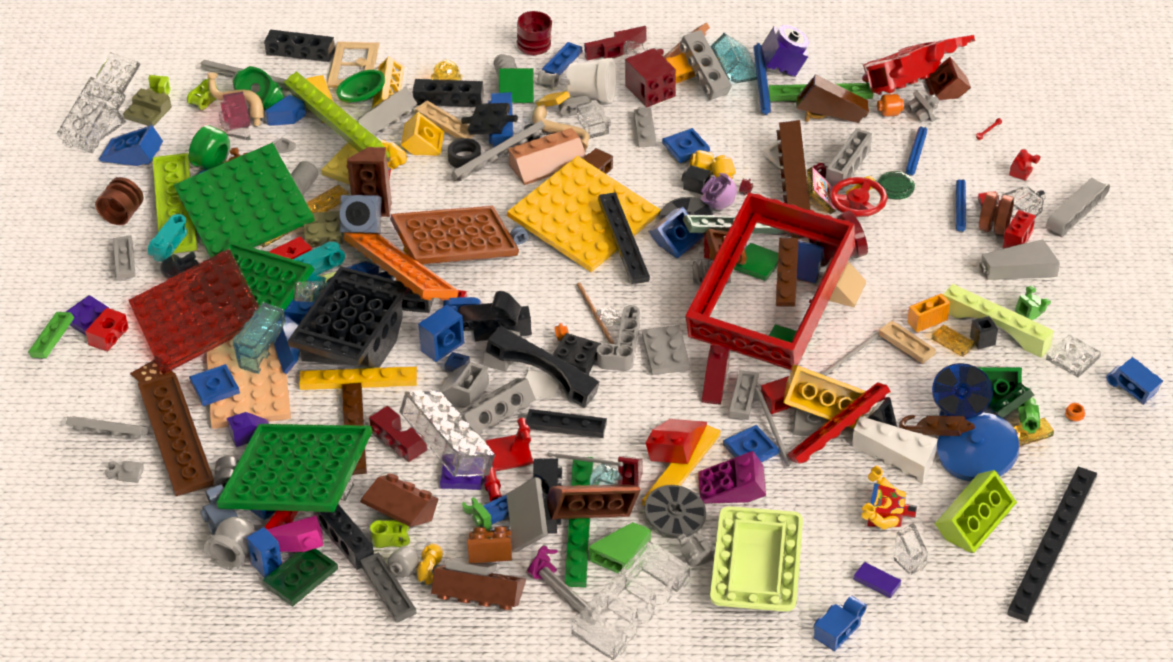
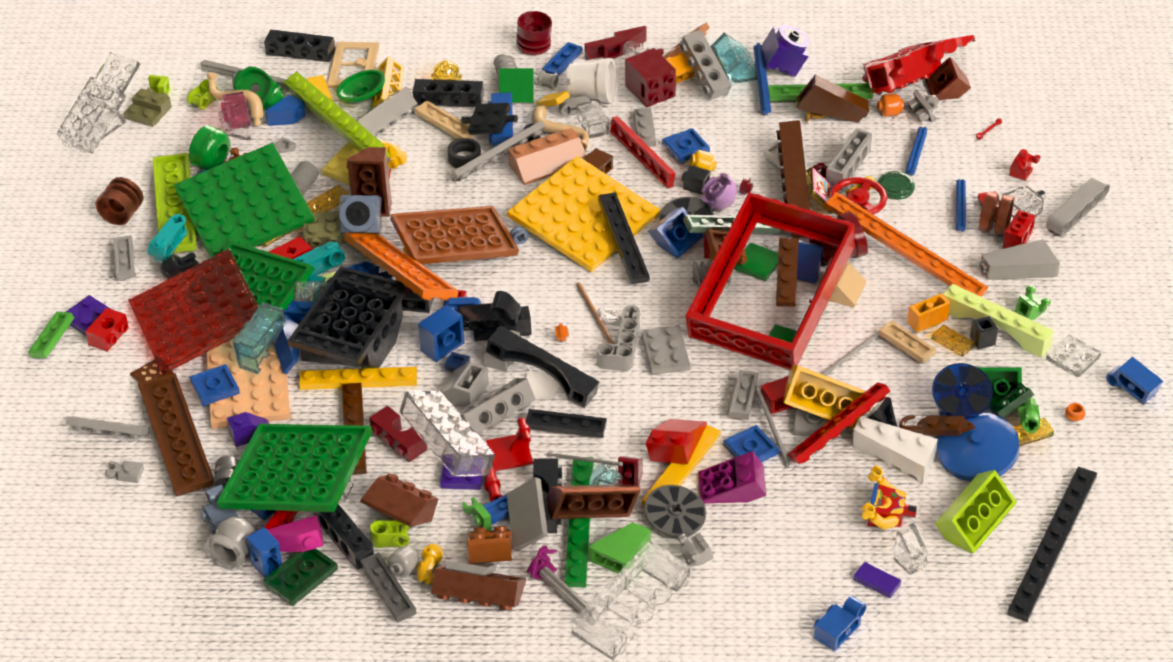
blue slope [99,125,163,166] -> none
yellow slope [401,112,444,156] -> none
black brick [552,333,602,375] -> none
dark red slope [702,345,730,405] -> none
yellow head [710,155,736,179] -> none
yellowish green wedge [710,506,803,612] -> none
none -> red plate [610,116,675,189]
none -> orange plate [825,192,988,297]

